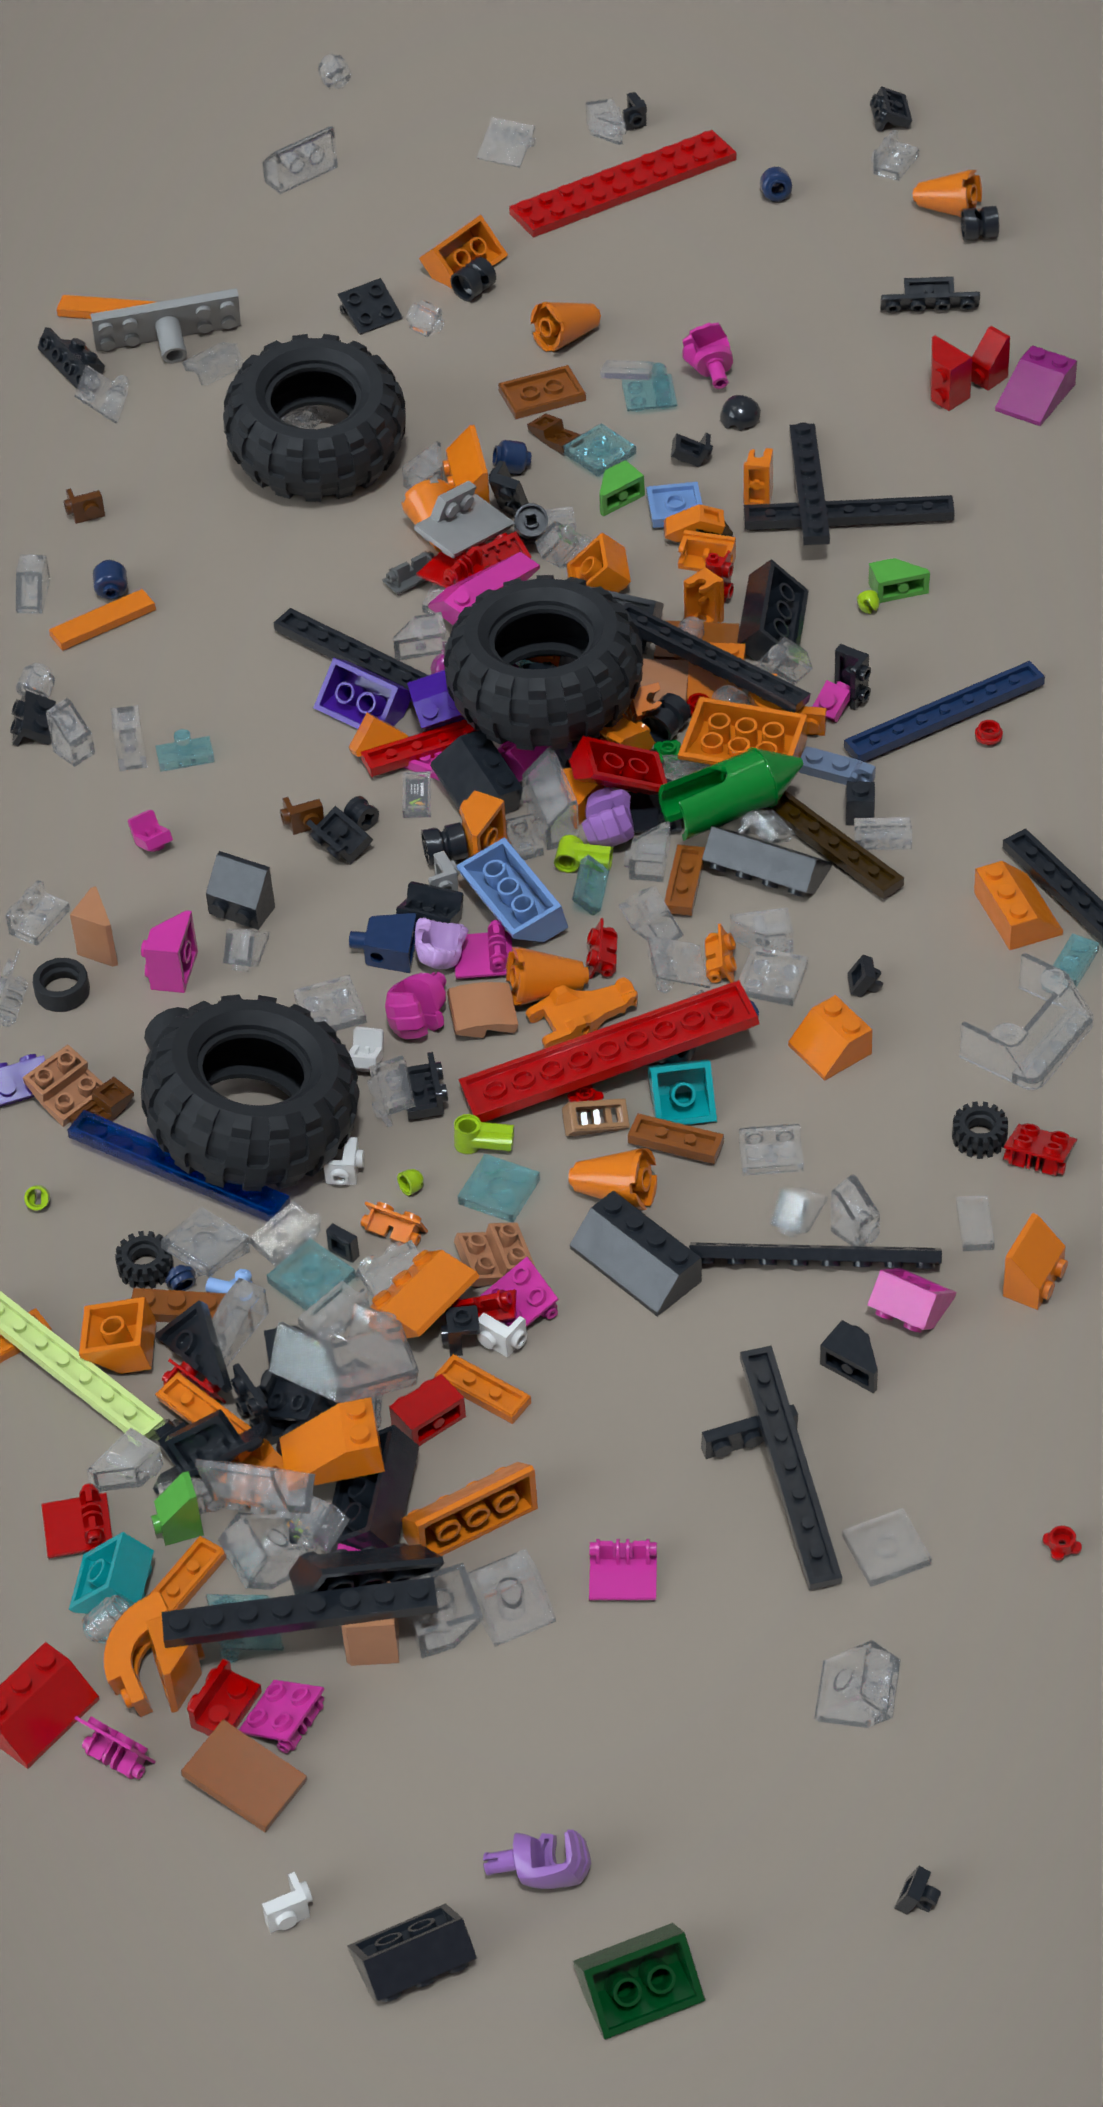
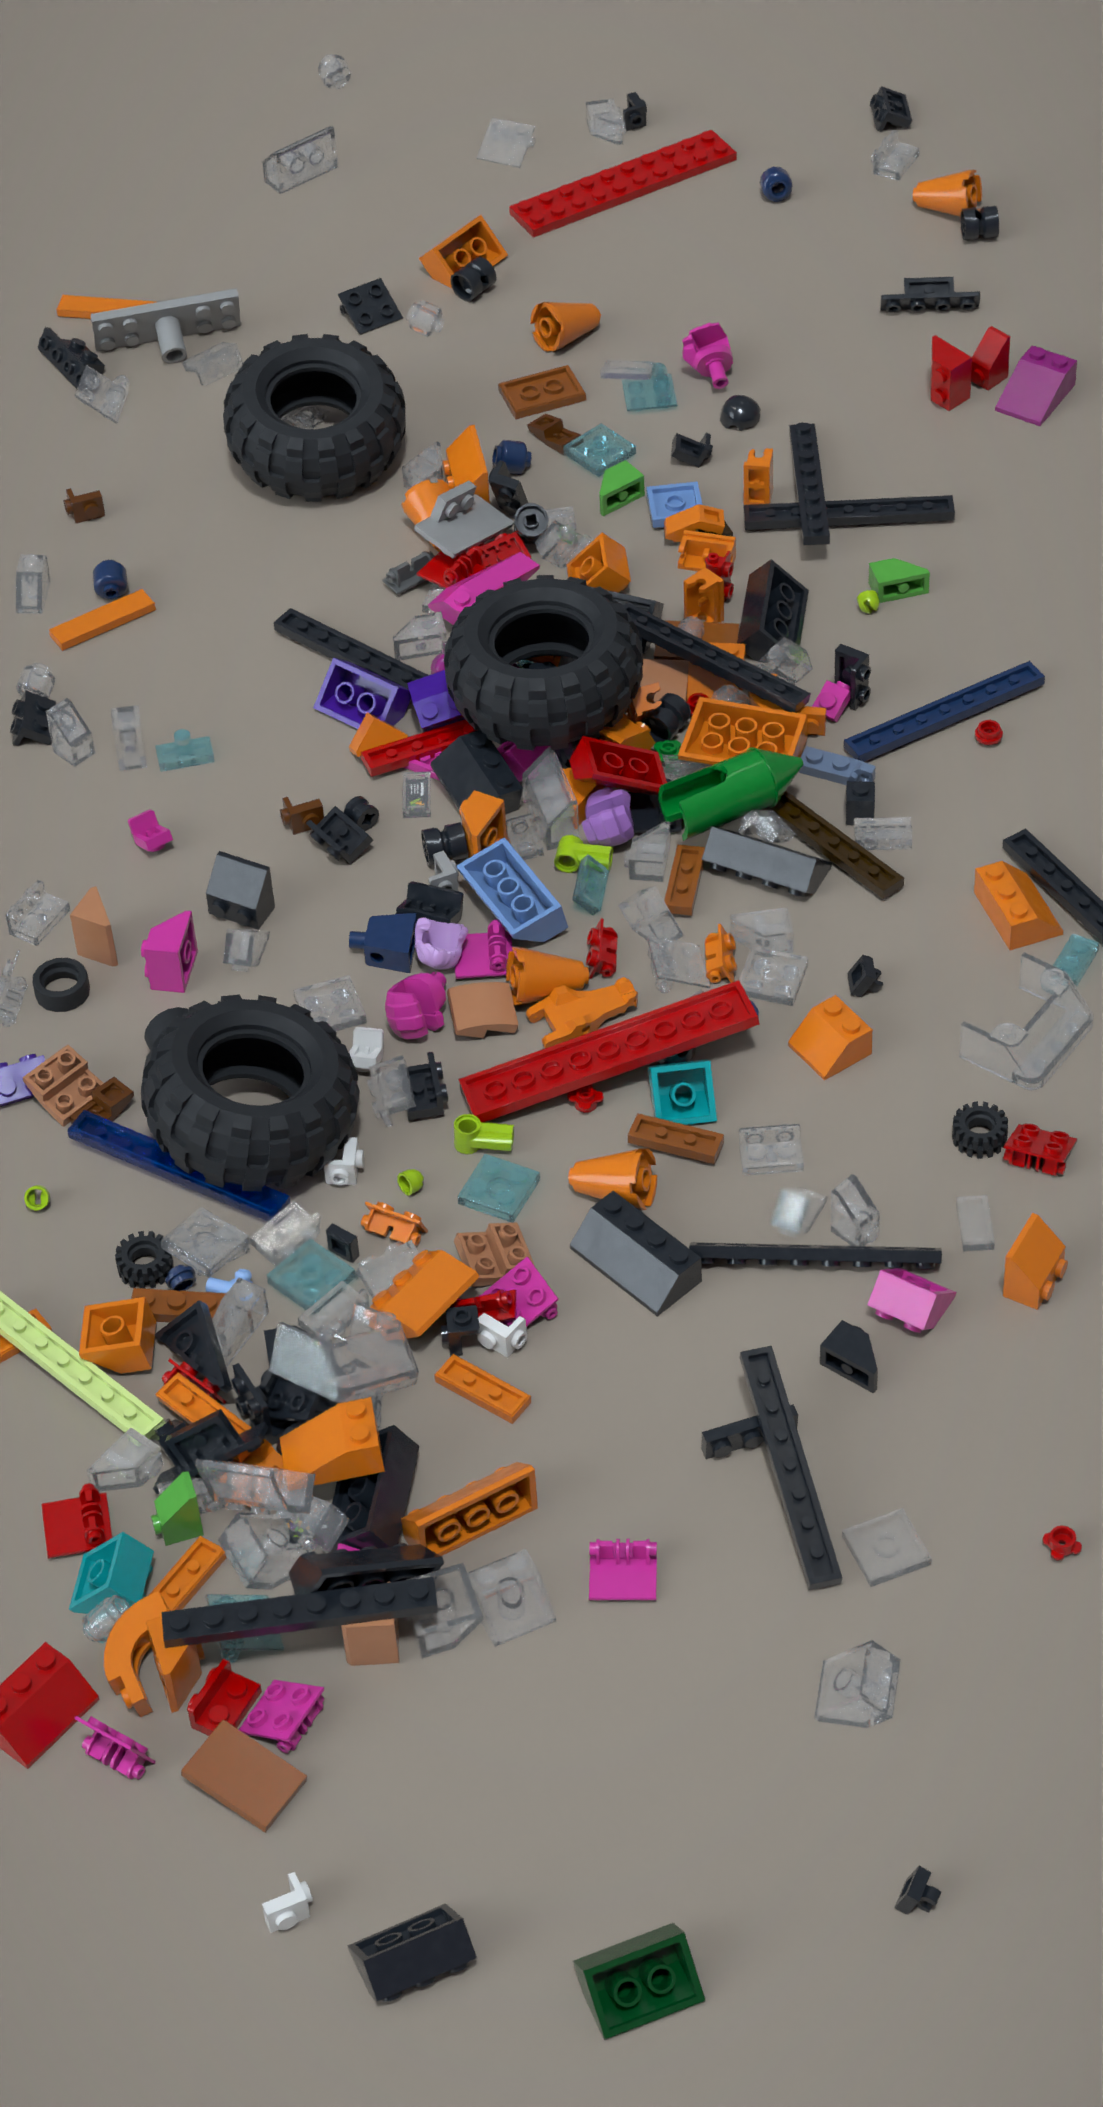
red brick [389,1374,466,1446] -> none
medium lavender piece [483,1829,591,1889] -> none
medium nougat slope [562,1098,630,1136] -> none

